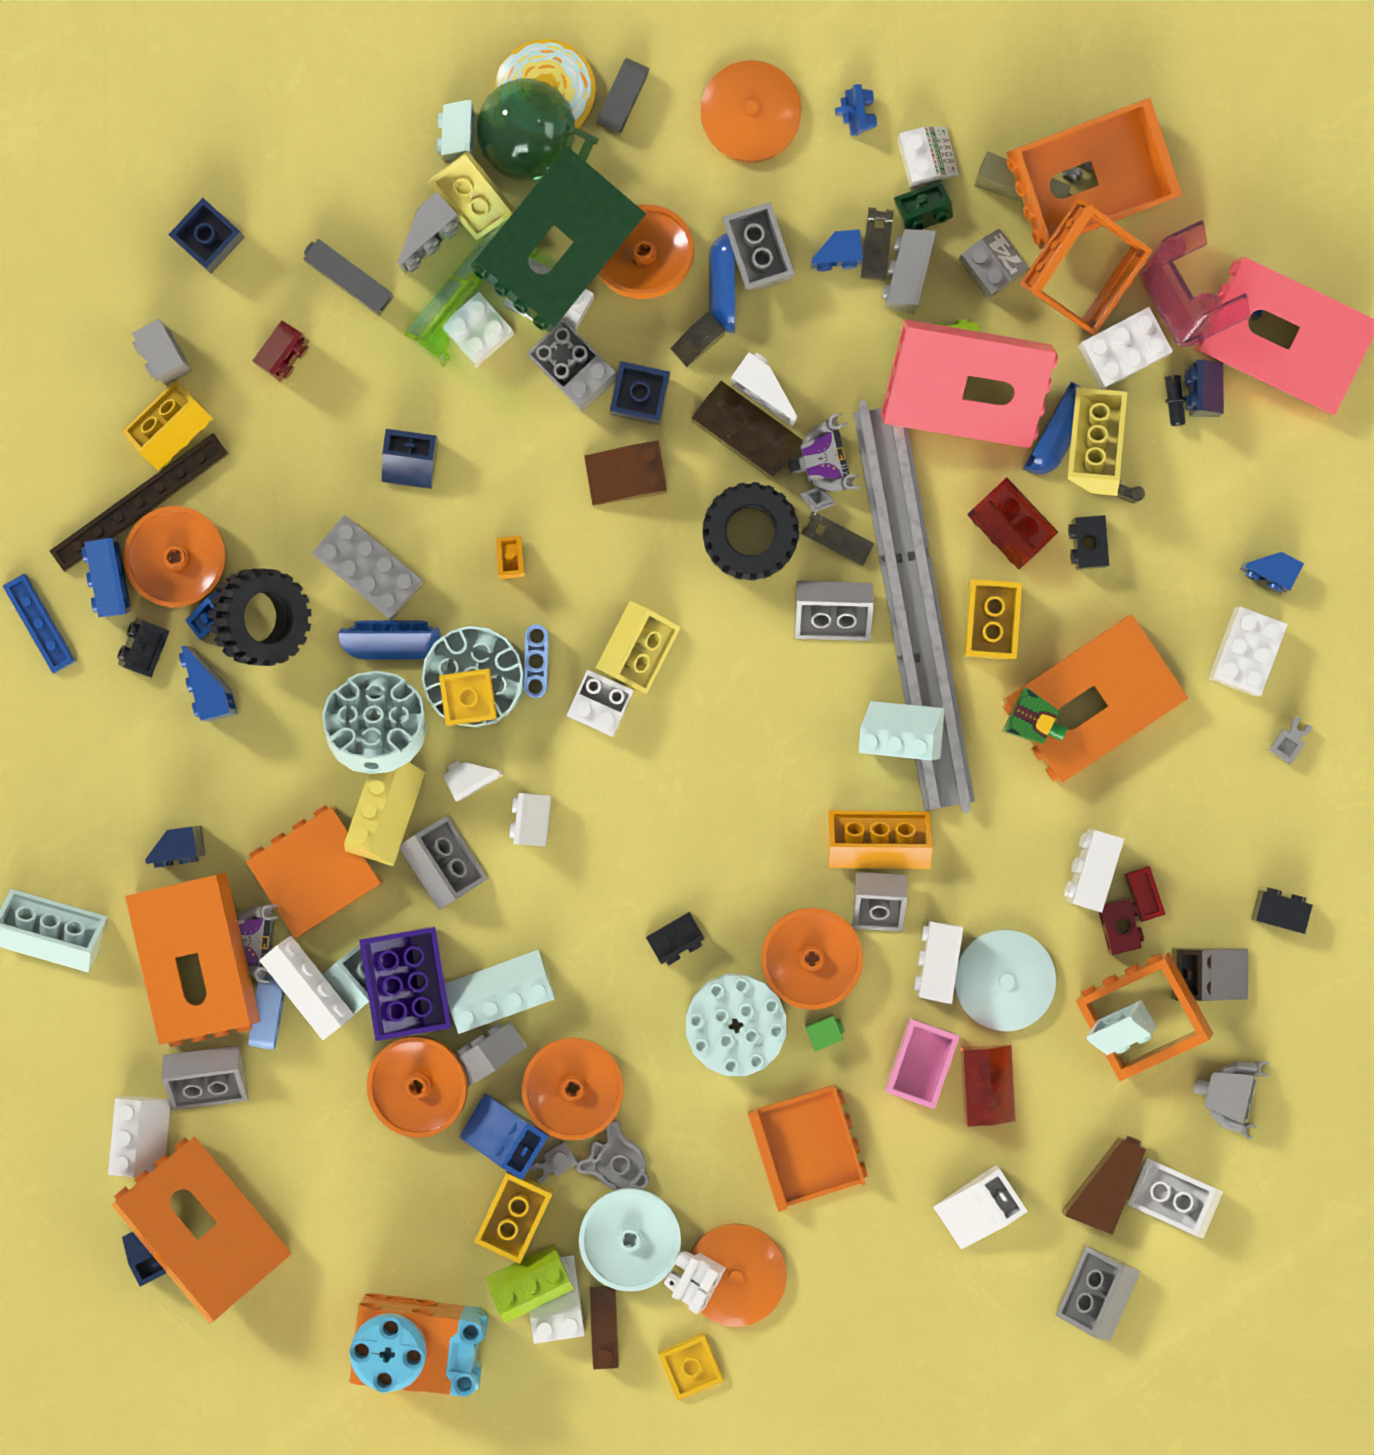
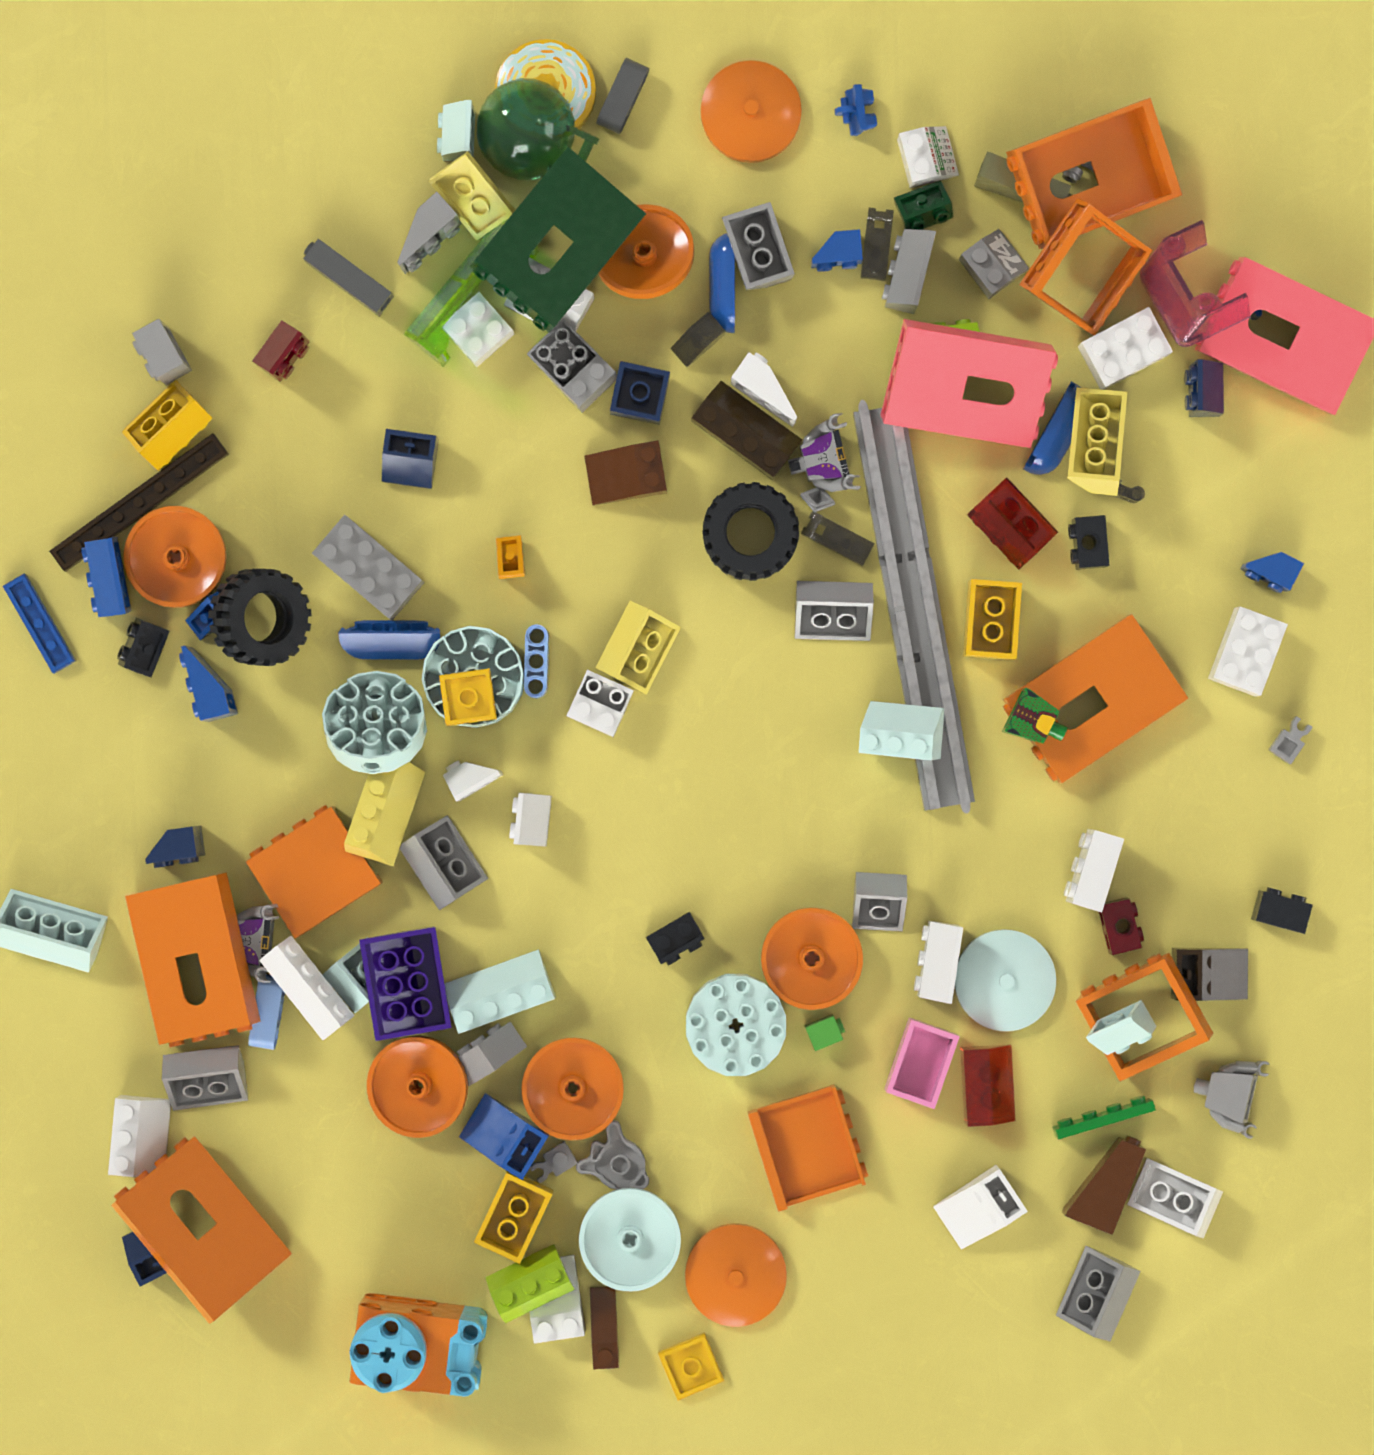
dark blue brick [168,197,245,274] -> none
white hips [664,1251,726,1314] -> none
light orange slope [828,810,932,869] -> none
red tile [1125,866,1166,922] -> none
black axle [1164,375,1186,427] -> none
none -> green plate [1052,1096,1156,1140]

